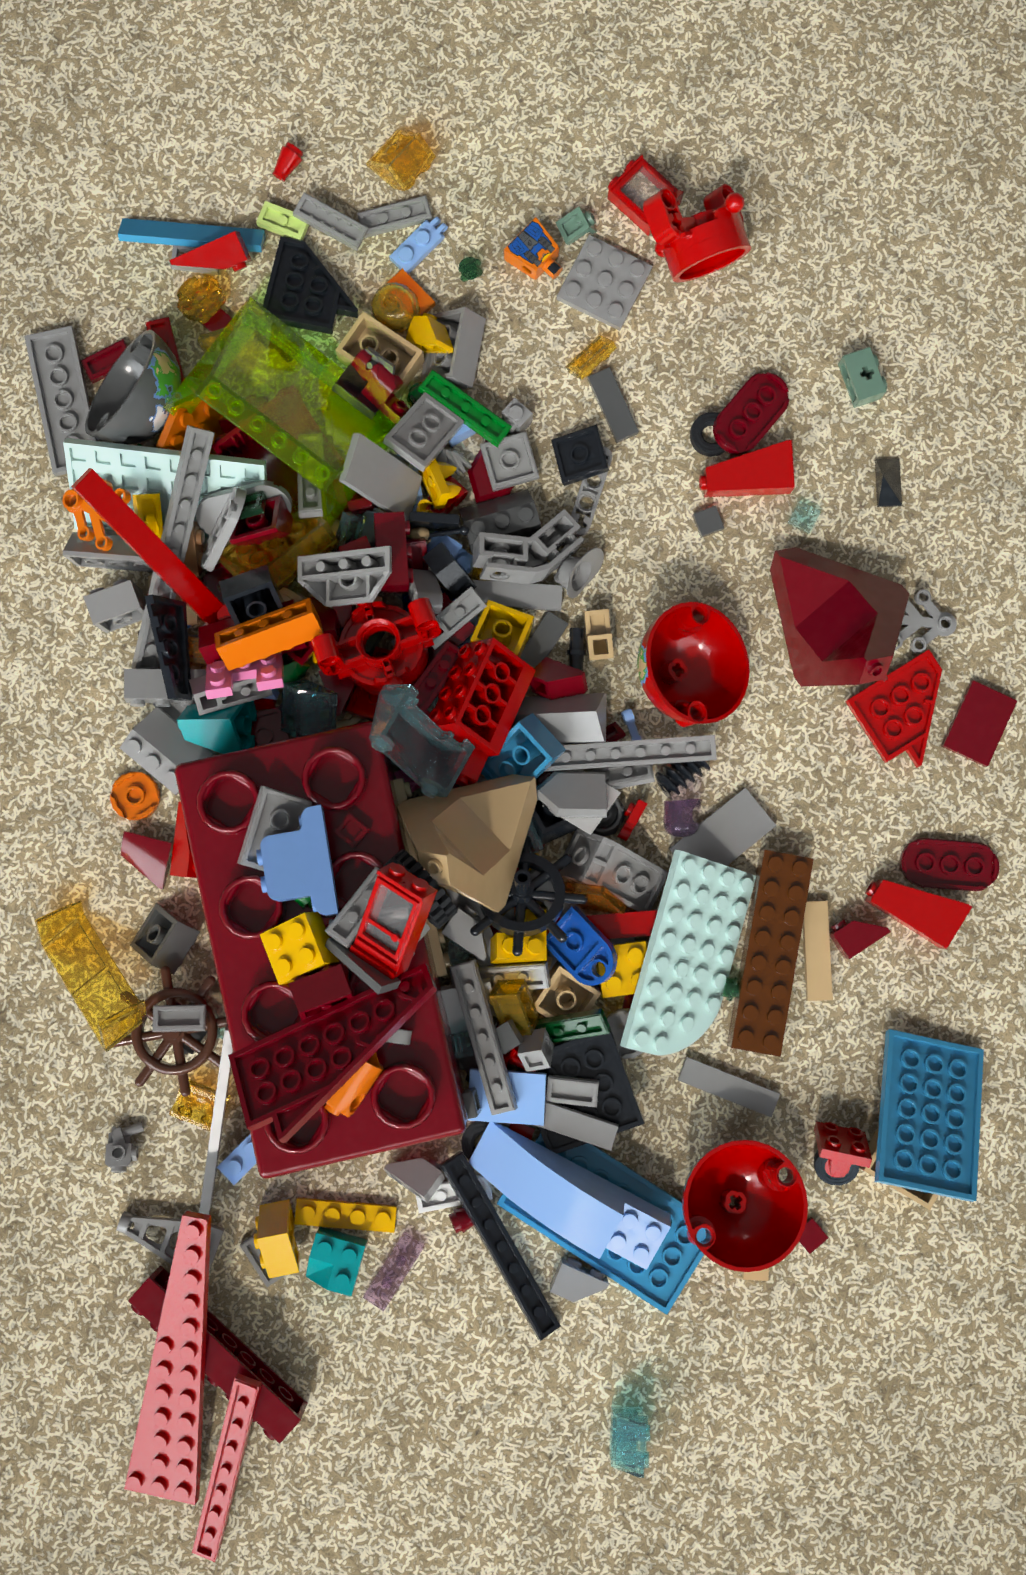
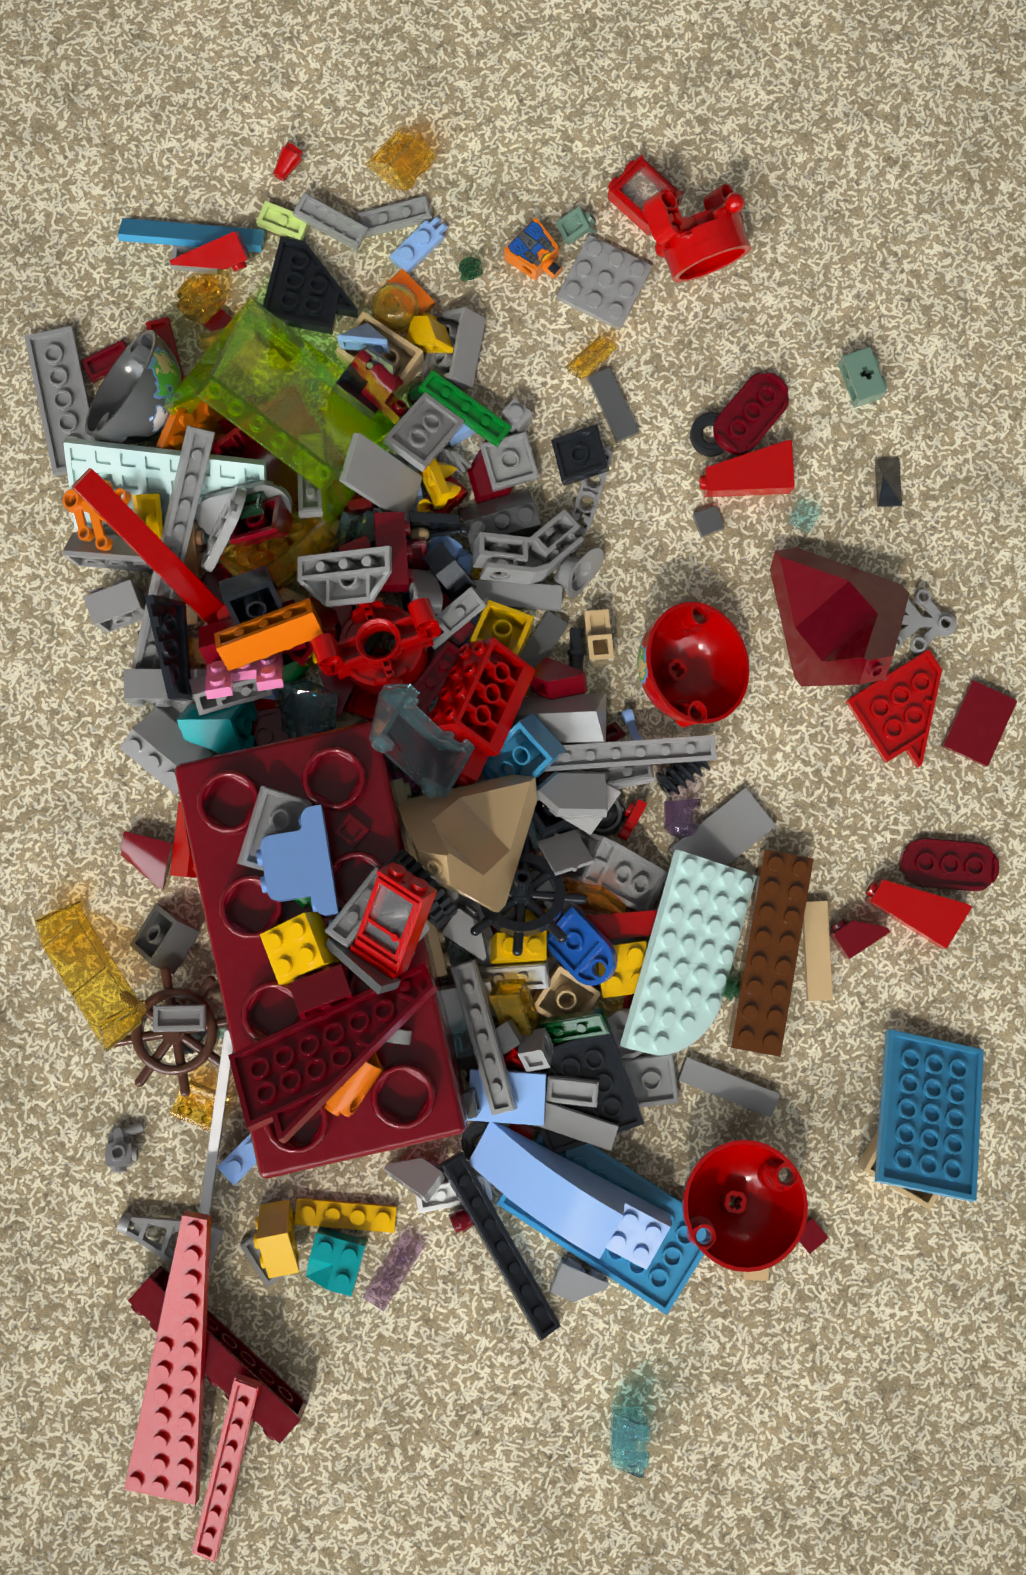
orange tile [110,772,160,820] -> none
red plate [814,1121,872,1186] -> none
none -> light blue slope [338,323,389,353]
none -> light grey piece [538,829,594,876]
none -> light grey plate [622,1054,679,1108]

